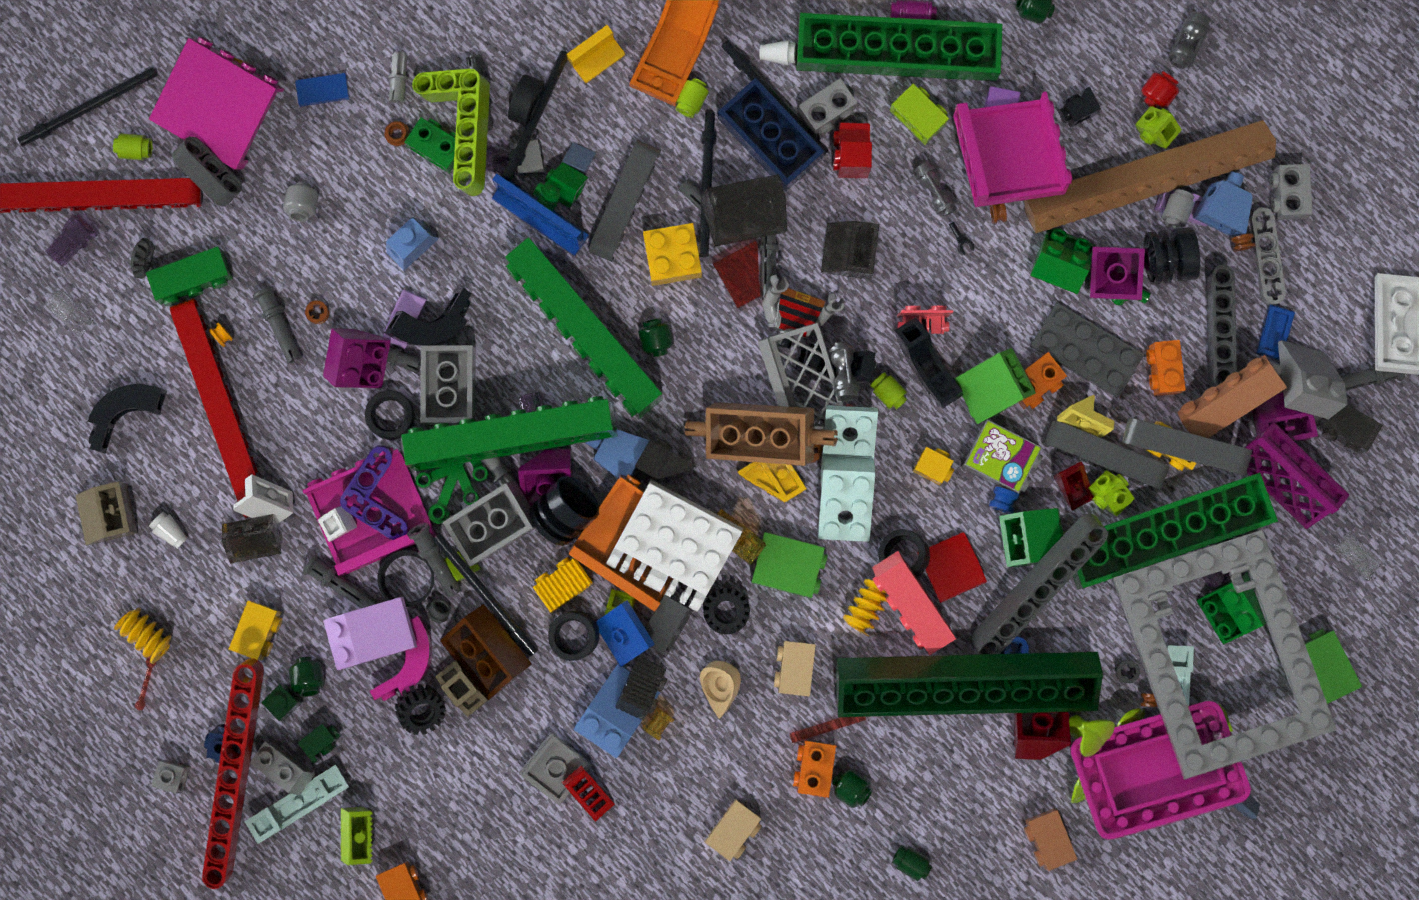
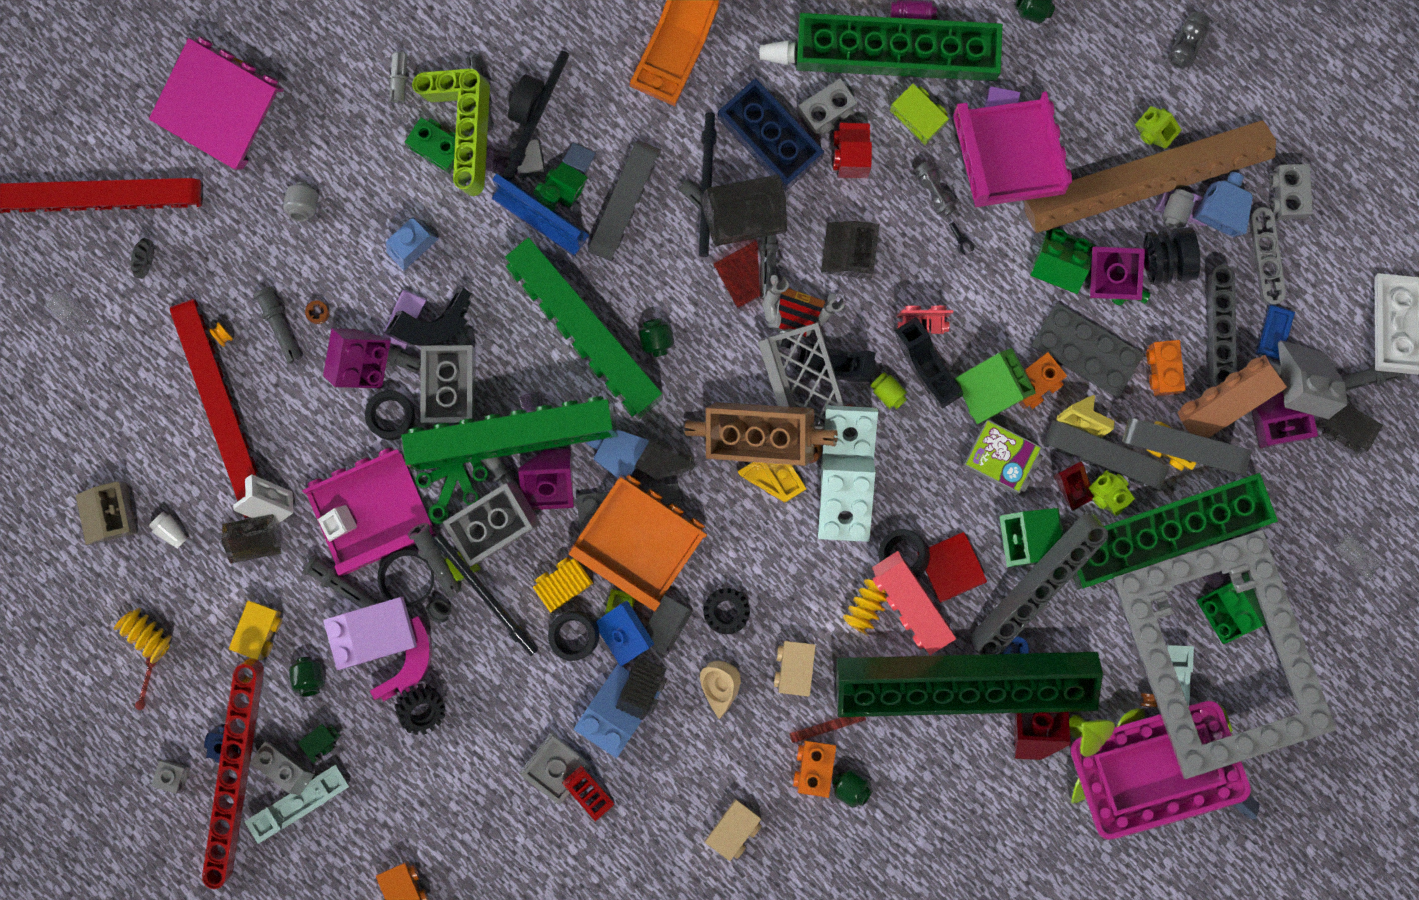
black bar [17,67,157,147] -> none
clear purple piece [45,214,98,267] -> none
black arch [87,384,167,454] -> none
lime brick [113,133,153,160] -> none
green brick [145,247,233,306] -> none
dark grey beam [172,136,242,206] -> none
dark green brick [261,684,303,721] -> none
blue tile [295,73,350,107] -> none
dark purple beam [340,445,408,540] -> none
lime brick [341,807,373,865] -> none
dark orange plate [384,121,410,147] -> none
dark tan brick [435,660,489,717] -> none
reddish brown slope [440,604,532,700] -> none
black wheel [529,476,599,546] -> none
yellow panel [567,25,625,83] -> none
white hinge [606,480,743,612] -> none
clear yellow bush [642,707,675,741] -> none
yellow piece [643,223,702,286] -> none
lime brick [675,78,709,118] -> none
clear yellow hinge [717,509,766,565] -> none
black bar [721,40,829,157] -> none
bright green brick [751,532,828,598] -> none
flat silver piece [828,342,860,401] -> none
dark green brick [891,845,932,881] -> none
yellow brick [913,447,955,486] -> none
dark orange bush [989,203,1007,224] -> none
blue wheel [989,486,1019,514] -> none
nougat brick [1024,808,1077,871] -> none
black brick [1058,87,1101,128] -> none
dark grey bush [1115,660,1140,683] -> none
red head [1141,71,1179,109] -> none
dark orange bush [1230,234,1256,252] -> none
magenta fence [1244,422,1350,530] -> none
bright green brick [1304,628,1362,704] -> none

